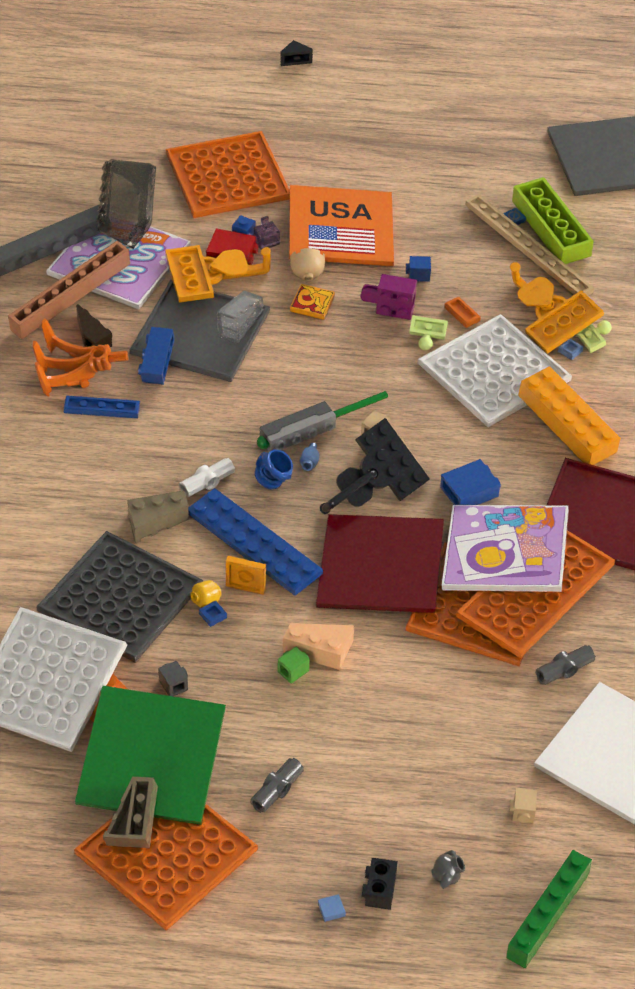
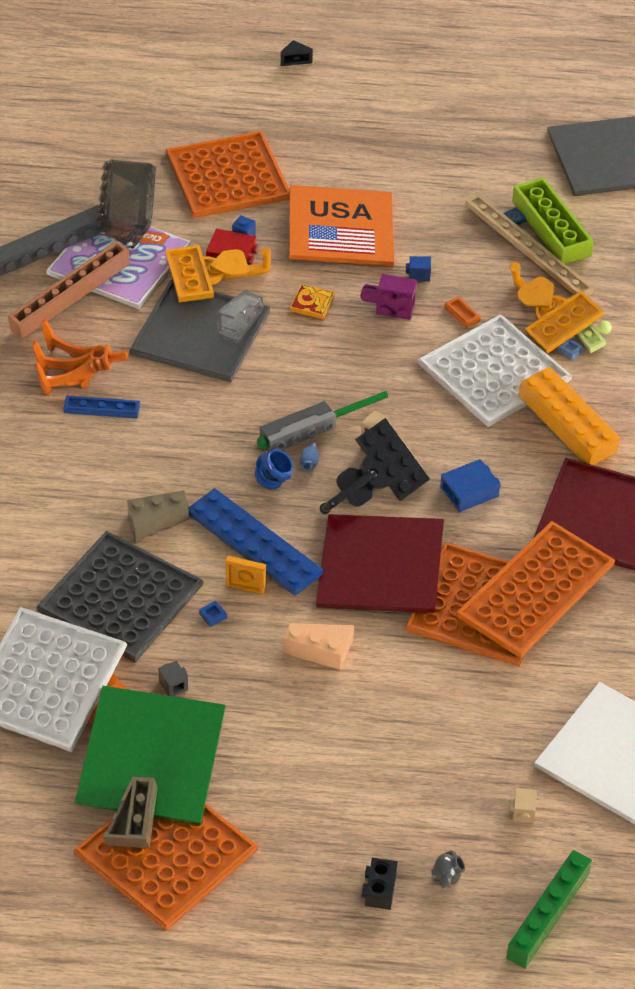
dark brown slope [76,304,113,347] -> none
blue brick [138,327,175,385] -> none
white piece [179,458,235,497] -> none
yellow head [191,580,221,608] -> none
dark grey piece [250,758,304,813] -> none
brick [253,216,280,250] -> none
bright green brick [277,647,310,684] -> none
tan cylinder [290,248,325,281] -> none
medium blue tile [318,894,346,922] -> none
yellowish green plate [409,315,448,350] -> none
tile [442,505,569,592] -> none
dark grey piece [535,645,596,685] -> none

